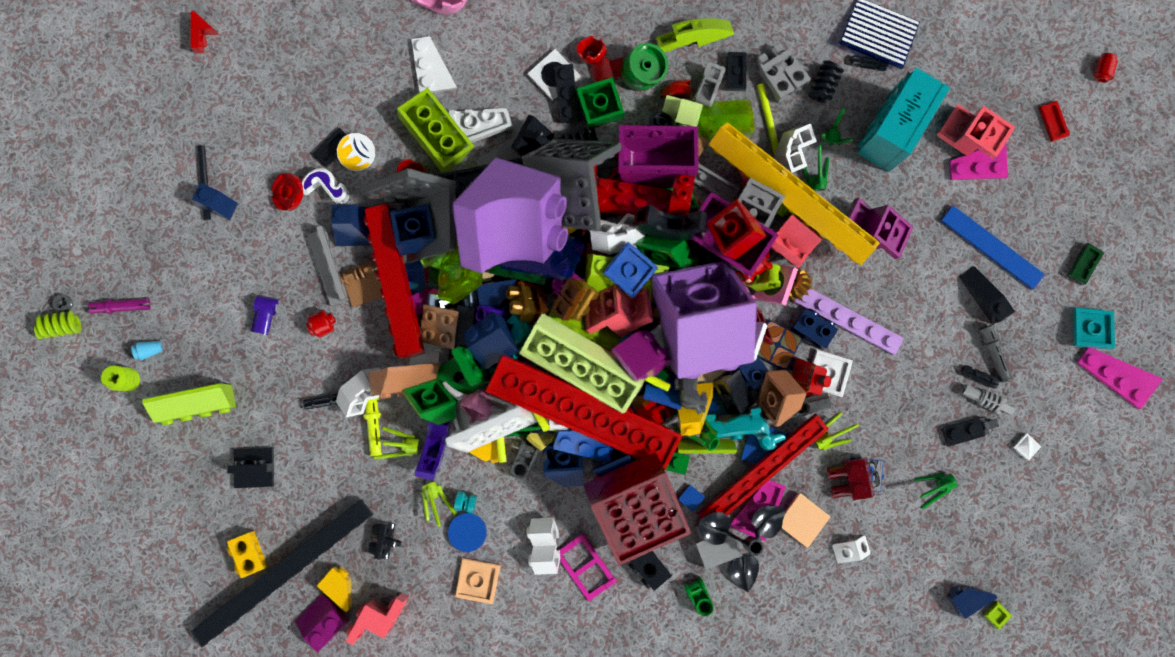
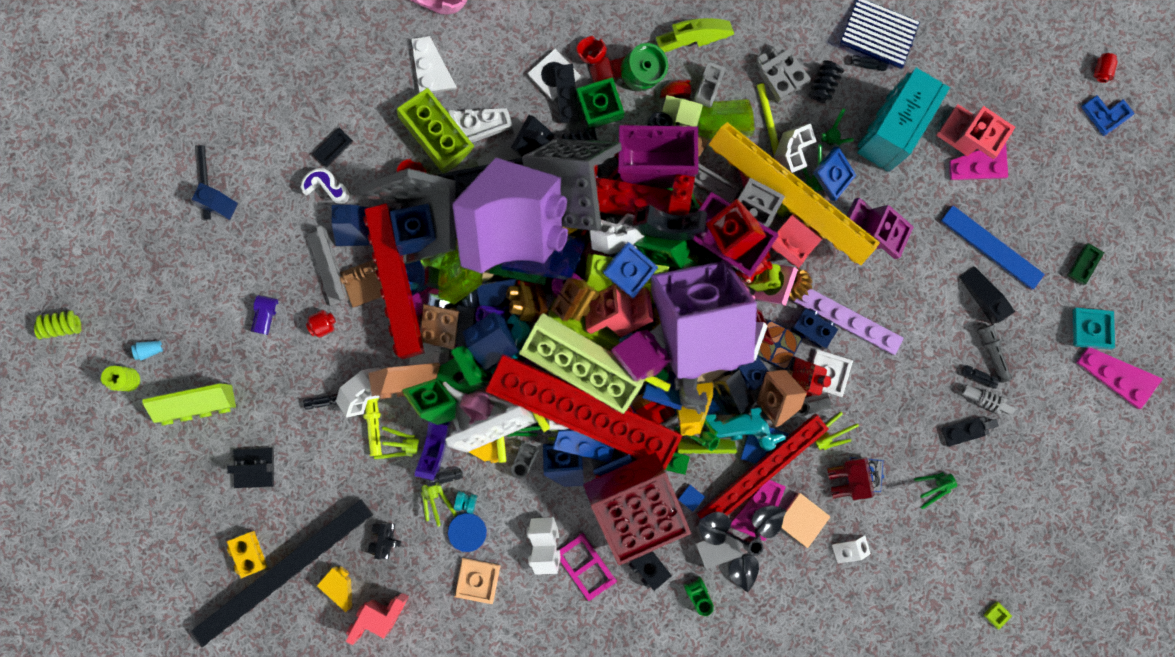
dark grey bush [52,294,73,312] -> none
magenta pin [88,298,150,314] -> none
red slope [191,11,219,54] -> none
red tile [271,173,304,211] -> none
magenta slope [295,593,350,653] -> none
tile [337,133,375,171] -> none
light yellow tile [527,432,554,451] -> none
black plate [727,52,747,91] -> none
dark blue slope [946,585,998,619] -> none
white tile [1013,433,1041,461] -> none
red tile [1038,101,1070,142] -> none
none -> black axle [425,468,463,487]
none -> blue tile [813,147,856,201]
none -> blue tile [1081,95,1135,136]

